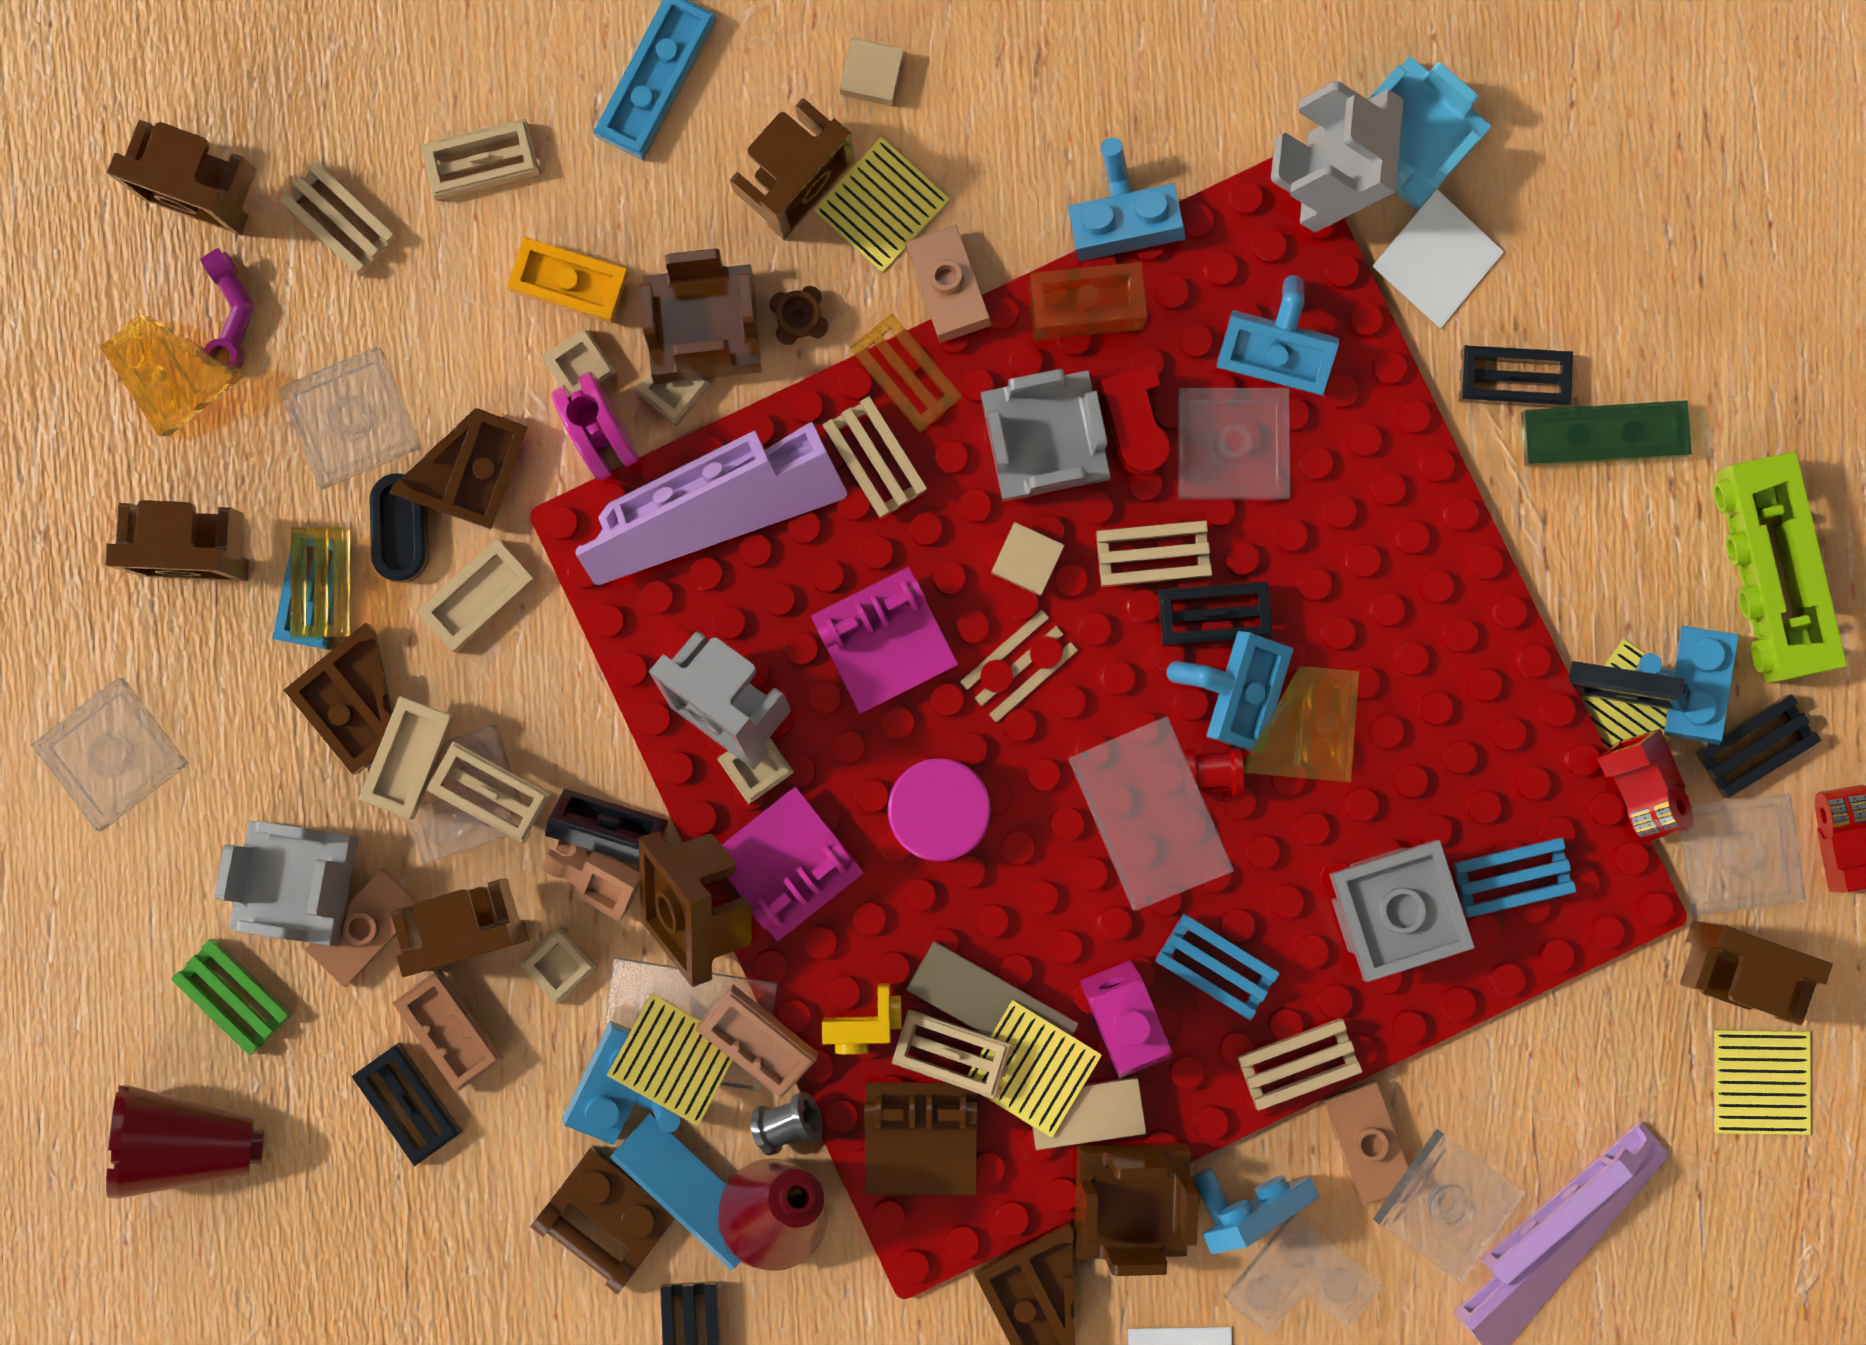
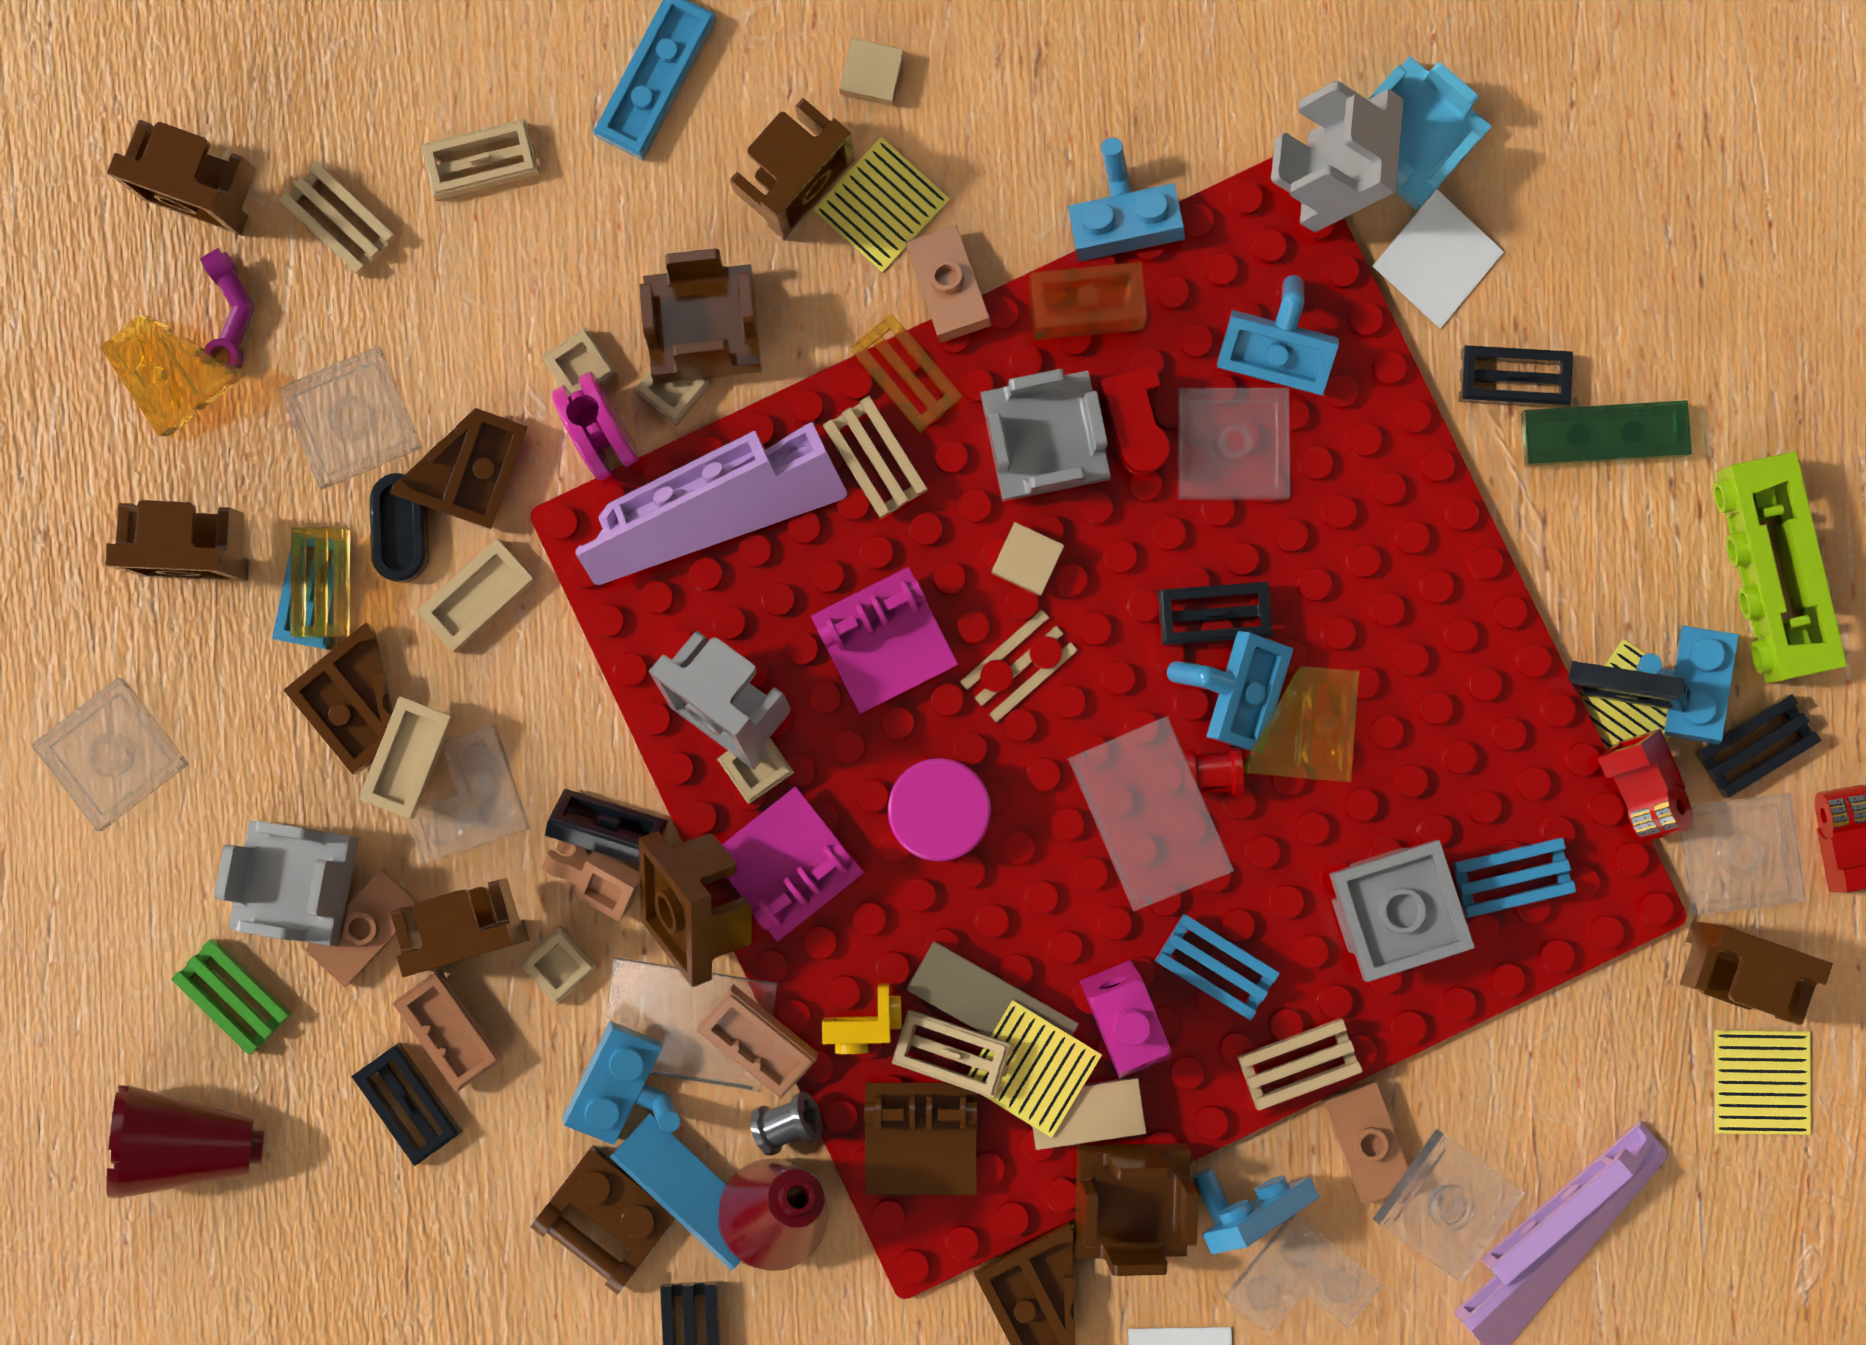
tan tile [426,741,552,843] -> none
light orange plate [507,236,629,324] -> none
light yellow sticker [607,993,733,1126] -> none
reddish brown plate [769,286,828,345] -> none
tan tile [1096,521,1212,587] -> none

